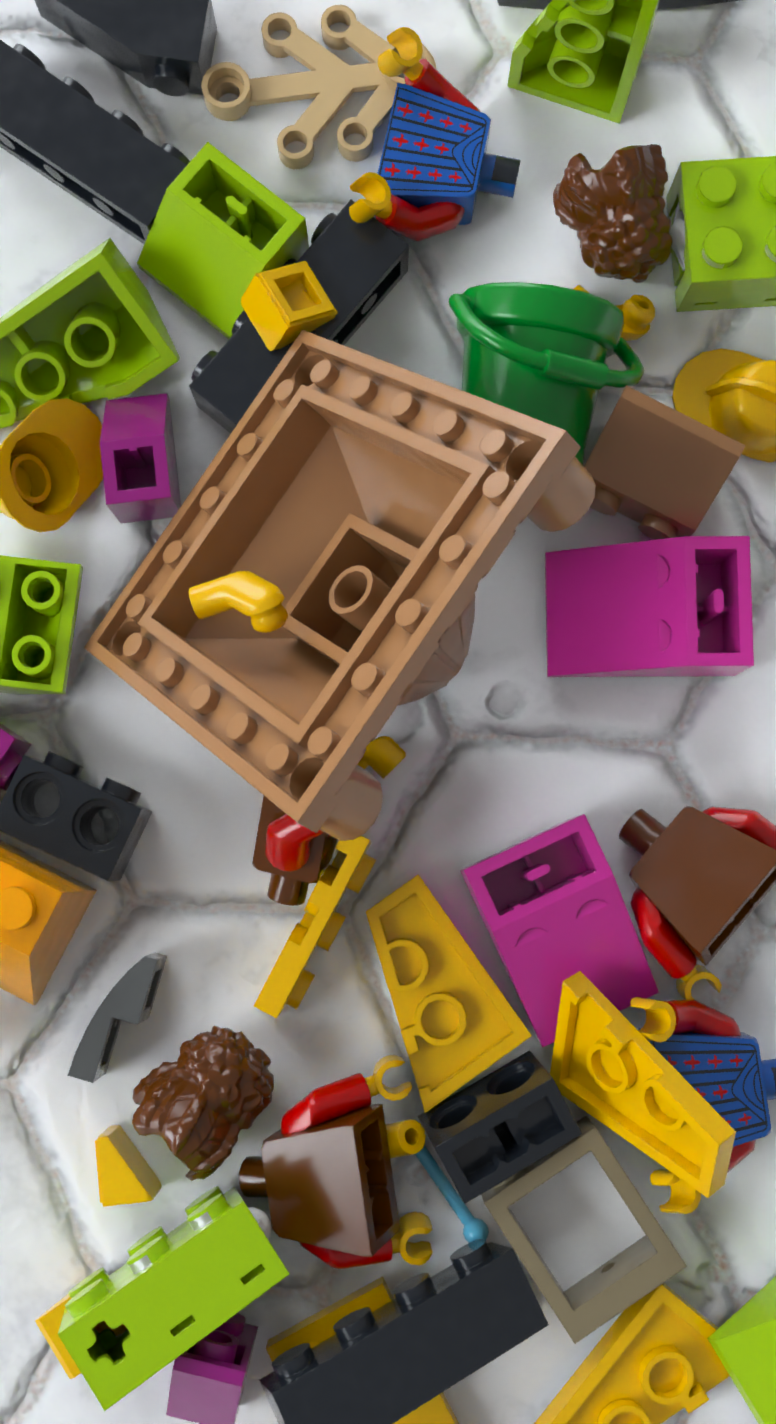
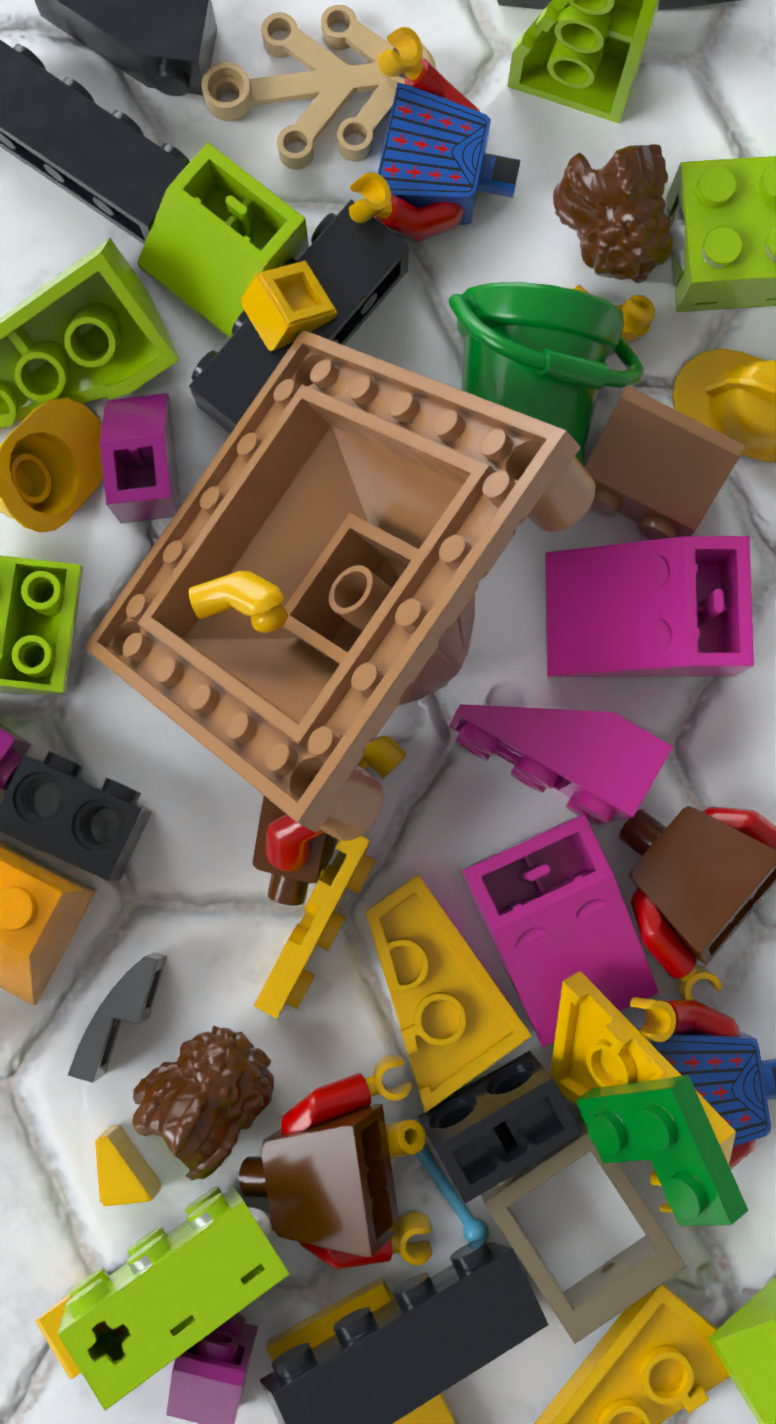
none -> dark pink slope [449,704,673,826]
none -> green plate [575,1075,749,1226]

